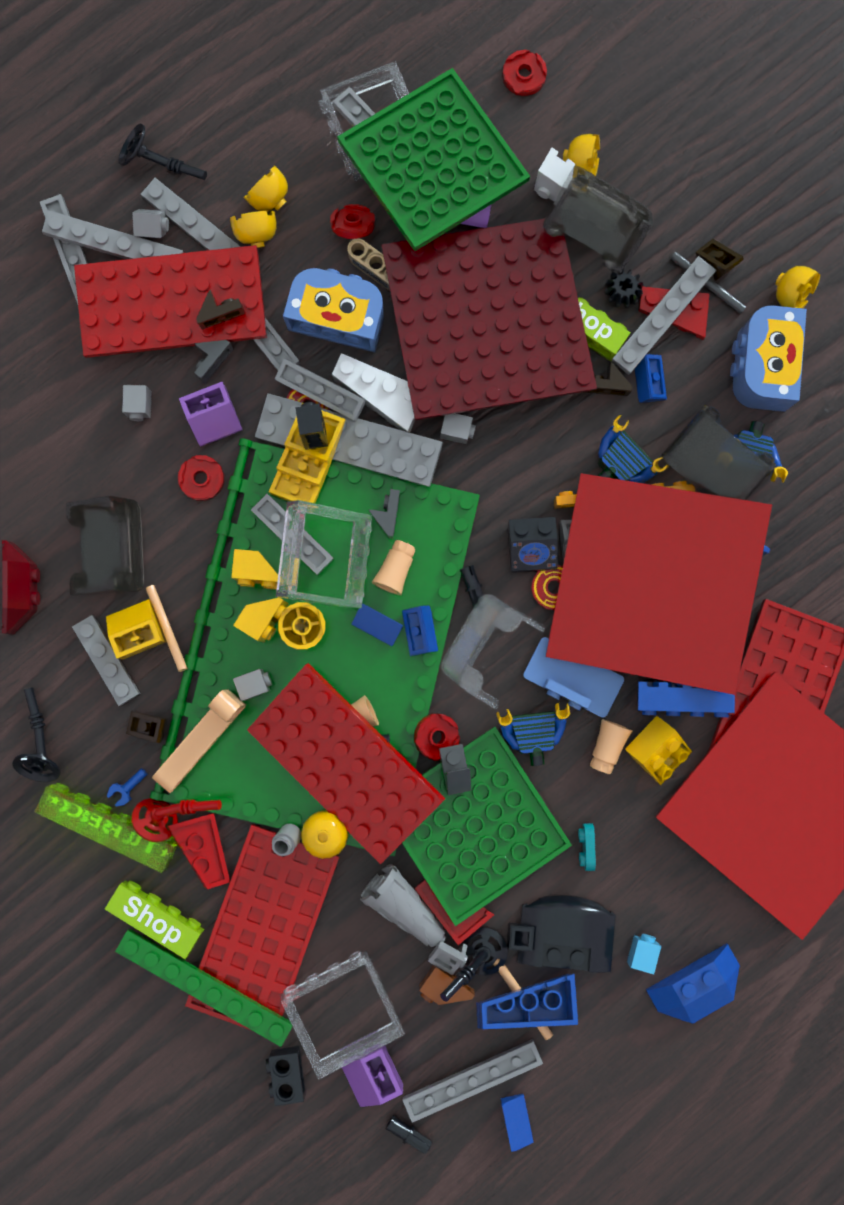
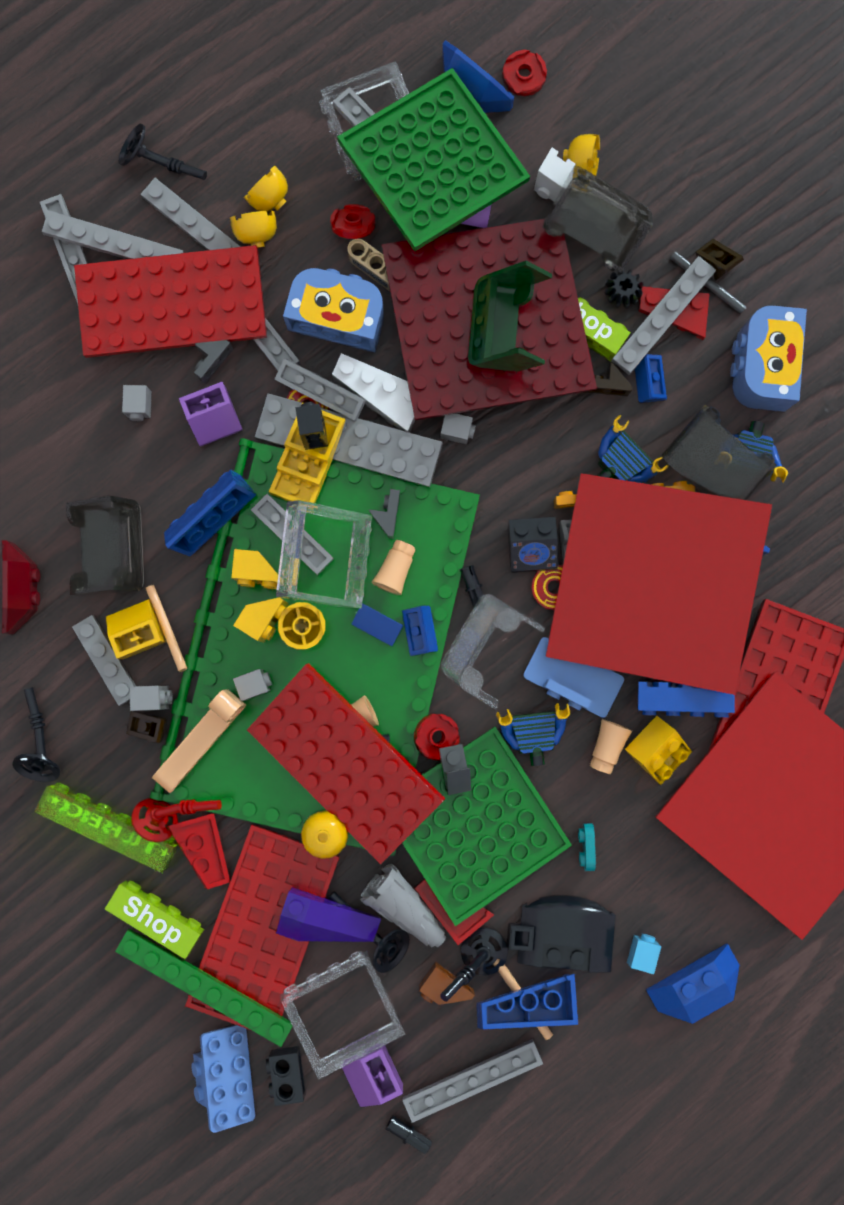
blue bar [107,768,148,807] -> none
light grey brick [132,209,169,238] -> none
red tile [178,455,224,501] -> none
dark brown slope [196,290,245,330] -> none
light grey brick [272,824,302,856] -> none
light grey bracket [428,941,468,975] -> none
blue slope [500,1093,534,1152] -> none
yellow cylinder [775,266,820,309] -> none
none -> light grey brick [130,686,173,711]
none -> blue slope [164,470,256,557]
none -> medium blue bracket [192,1025,255,1133]
none -> dark purple wedge [276,887,381,942]
none -> black dish [328,891,410,973]
none -> blue wedge [442,40,514,113]
none -> dark green windscreen [468,260,552,372]

